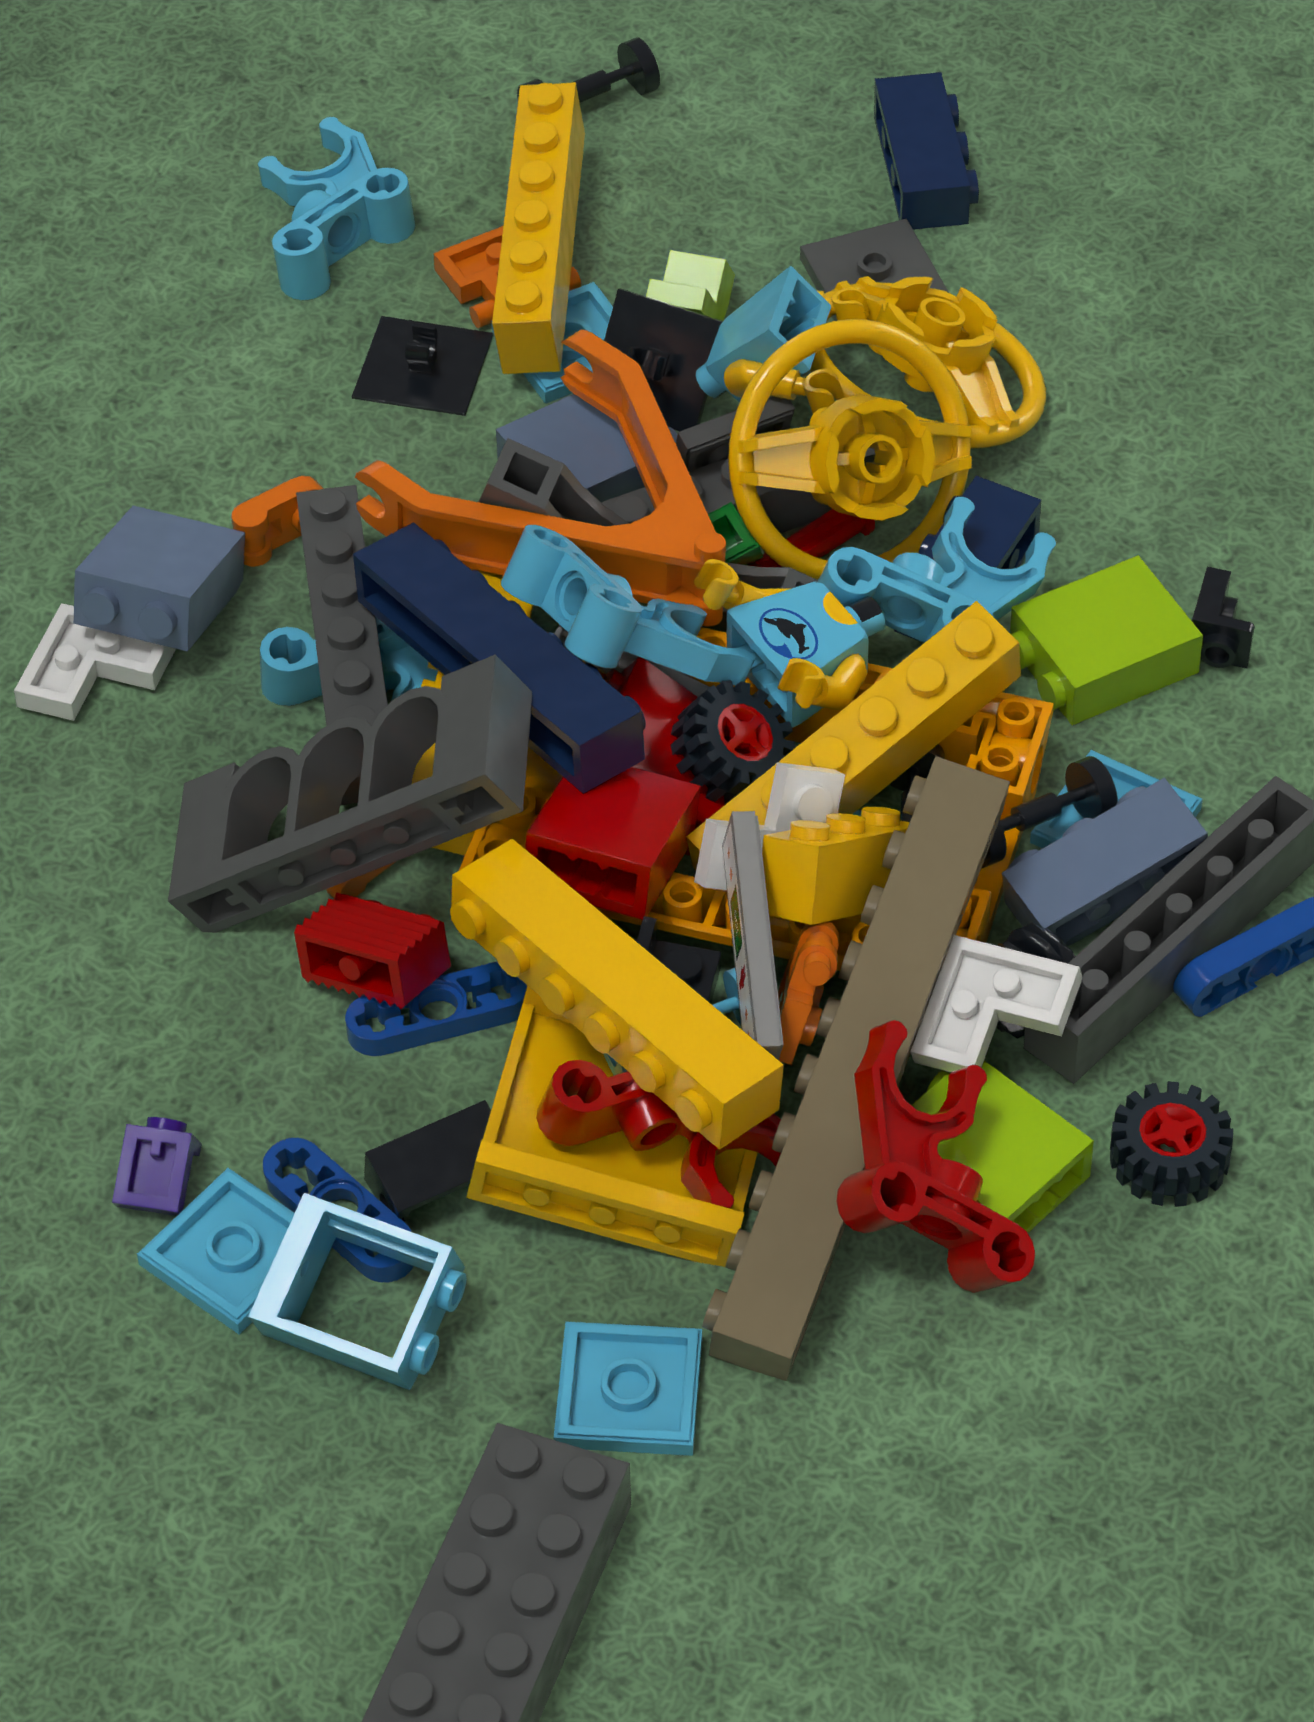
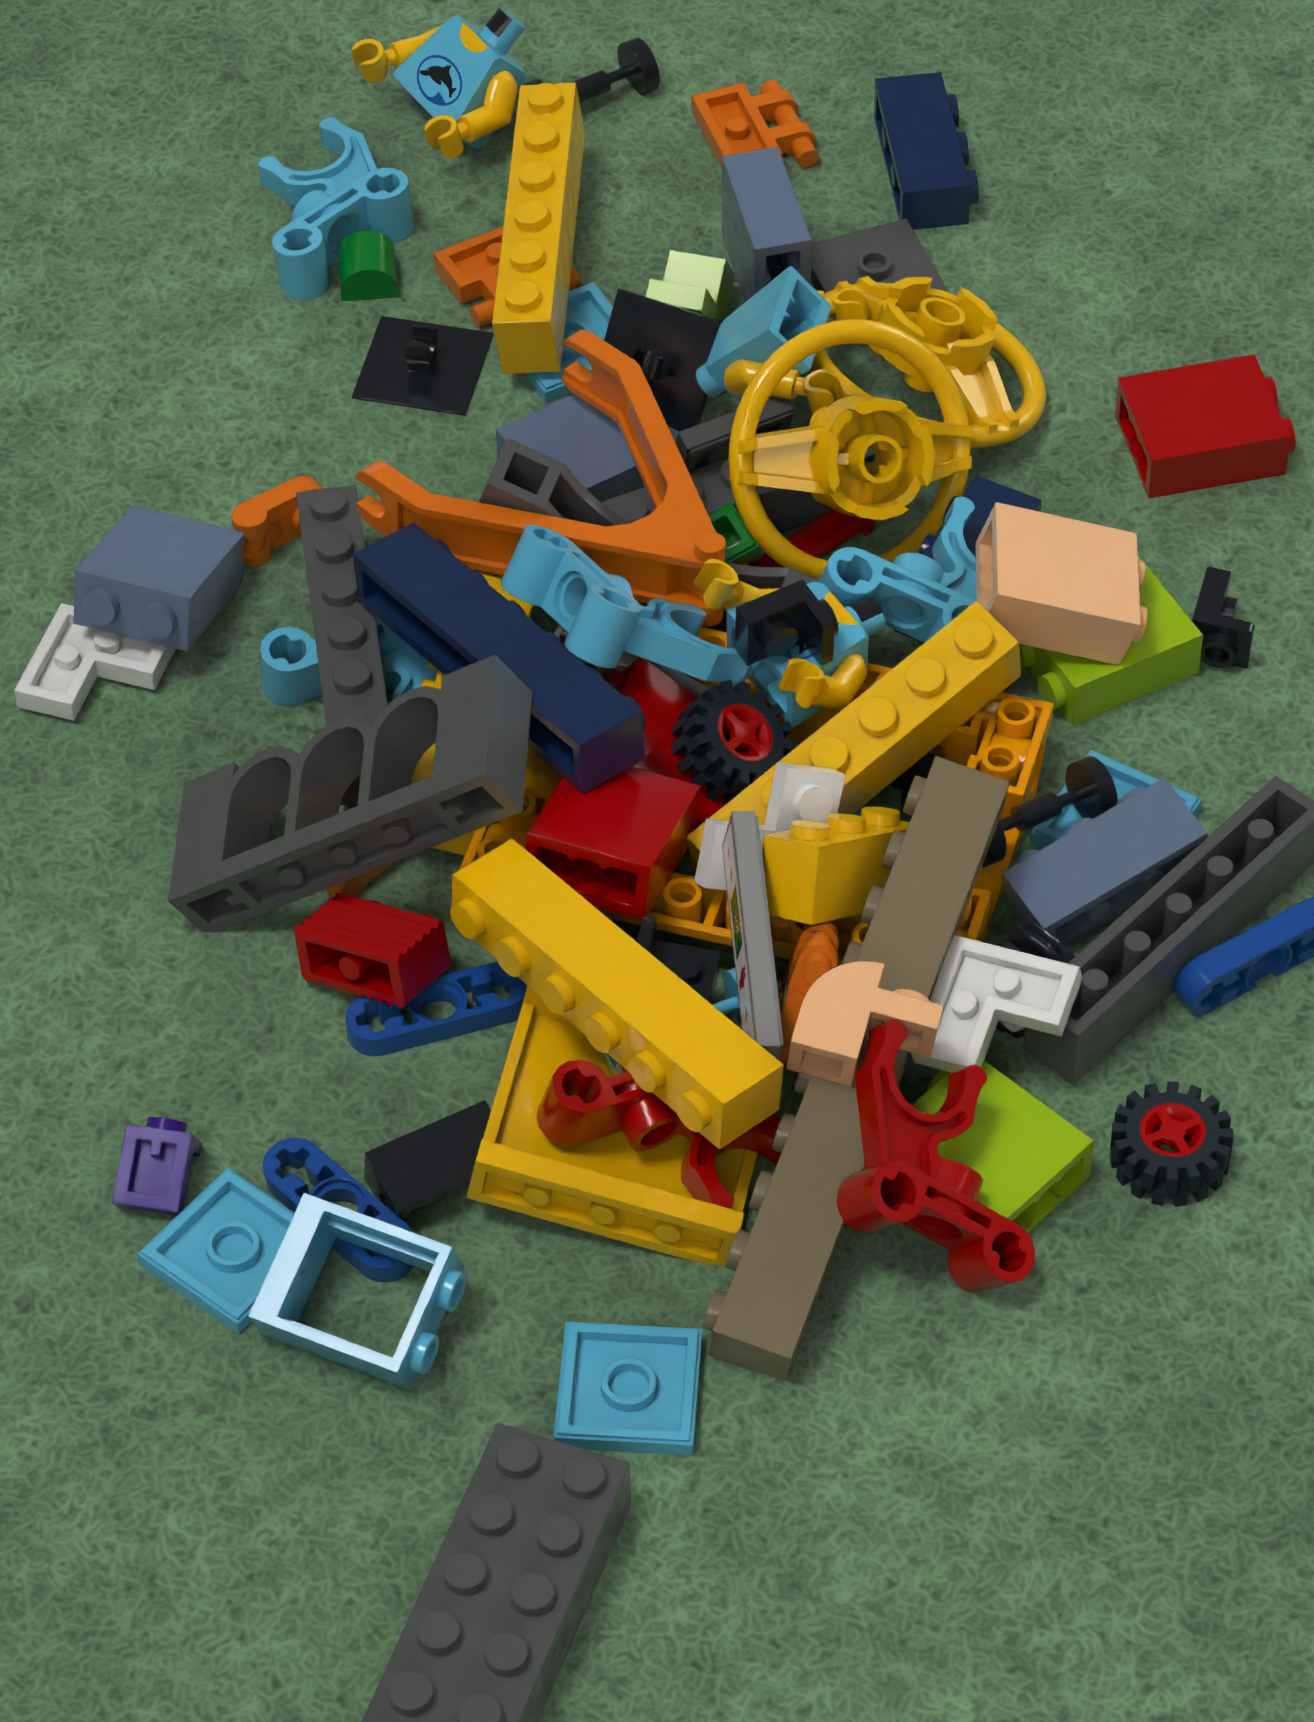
none -> green brick [338,230,398,302]
none -> torso [352,7,526,158]
none -> orange plate [691,80,819,168]
none -> sand blue brick [722,147,812,302]
none -> black bracket [735,579,839,666]
none -> light nougat brick [786,961,944,1087]
none -> light nougat brick [976,502,1147,665]
none -> red brick [1115,354,1296,499]

